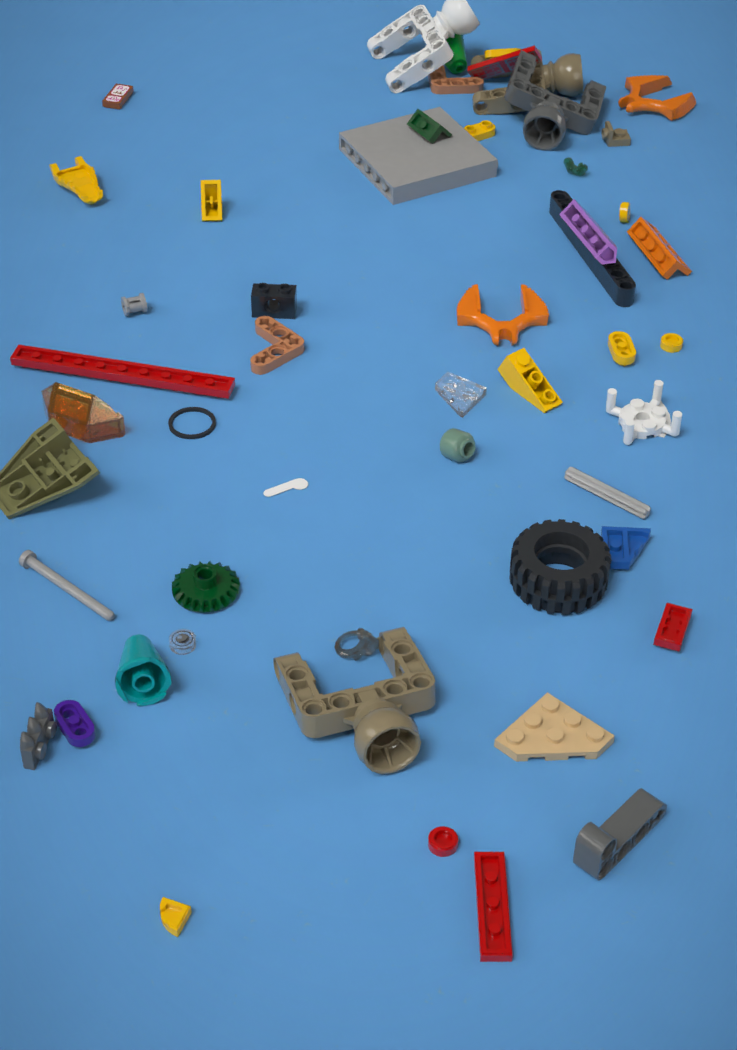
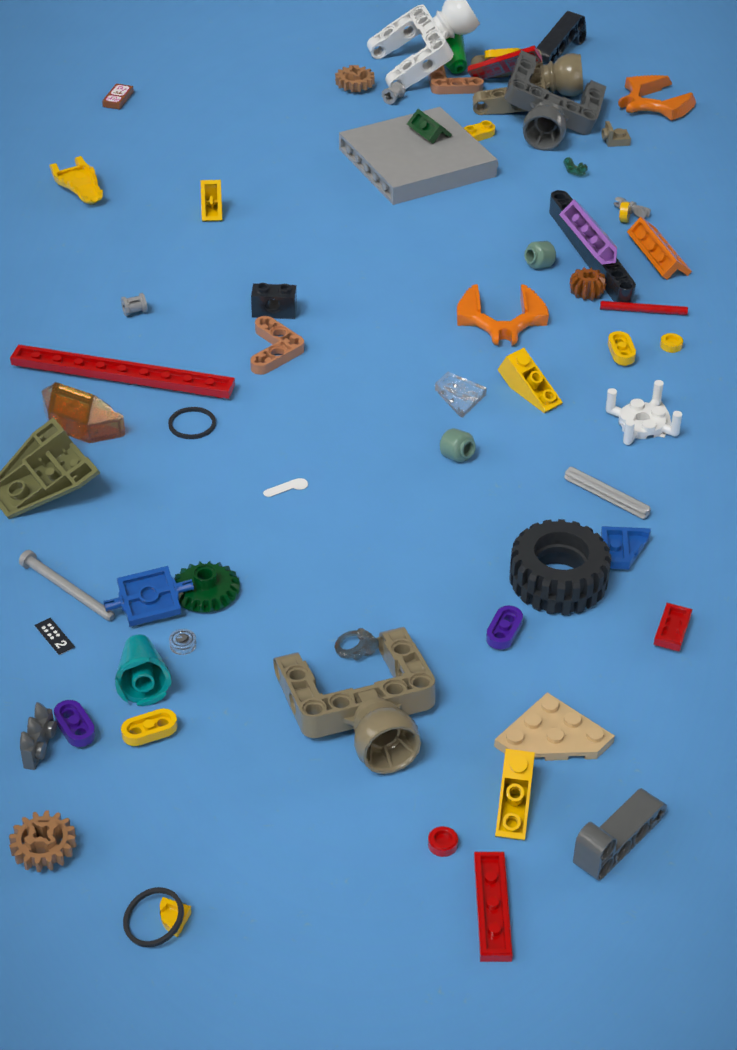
none -> medium nougat gear [9,810,76,872]
none -> black sticker [34,617,75,655]
none -> blue plate [103,566,194,627]
none -> yellow plate [121,708,177,746]
none -> black piece [123,887,184,947]
none -> medium nougat gear [335,65,375,92]
none -> light grey bush [382,82,405,105]
none -> dark purple plate [486,605,523,650]
none -> yellow slope [495,749,535,841]
none -> sand green head [524,241,556,269]
none -> black beam [537,11,587,64]
none -> dark orange gear [569,267,606,301]
none -> red bar [600,301,688,315]
none -> light grey piece [614,197,651,219]

